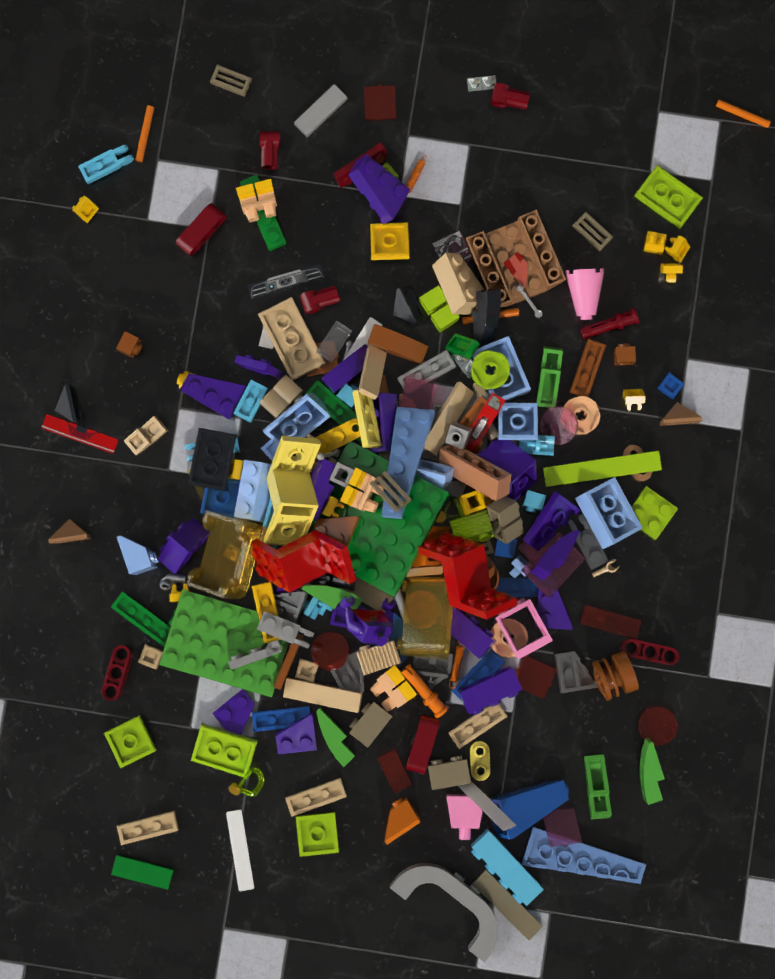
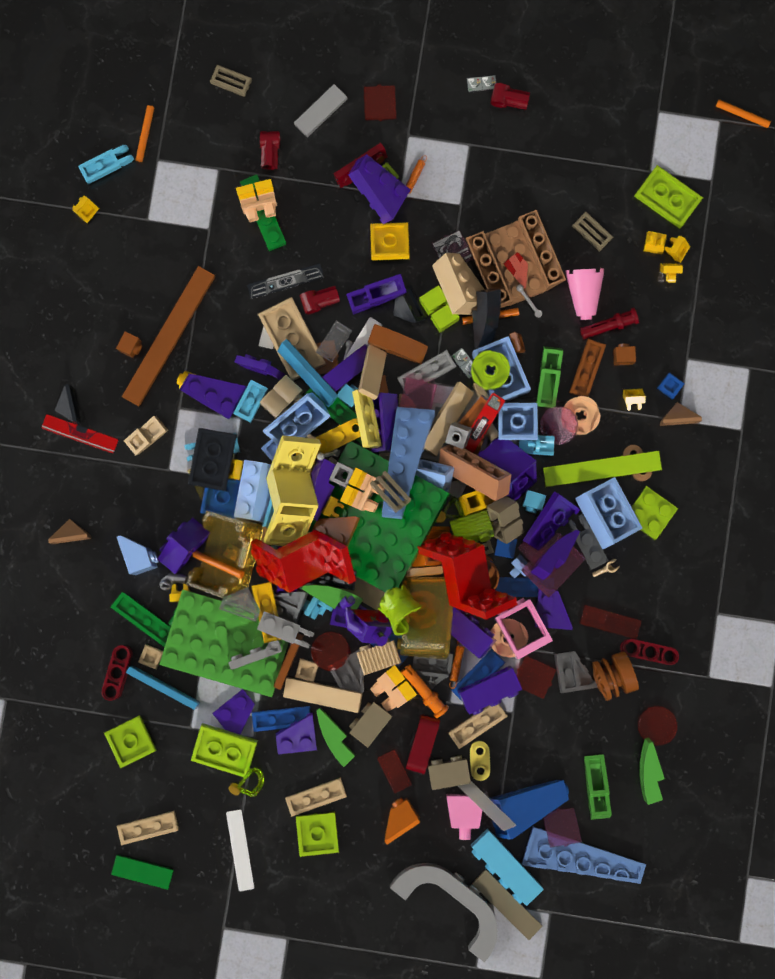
dark red beam [176,203,226,256] -> none
green tile [445,333,480,360] -> none
none -> dark orange tile [122,266,216,407]
none -> dark azure tile [126,666,200,710]
none -> orange bar [193,550,244,579]
none -> clear slope [219,587,260,622]
none -> dark azure tile [278,339,338,407]
none -> dark purple slope [346,274,407,314]
none -> lime hat [377,585,422,636]
none -> dark orange tile [510,332,526,354]

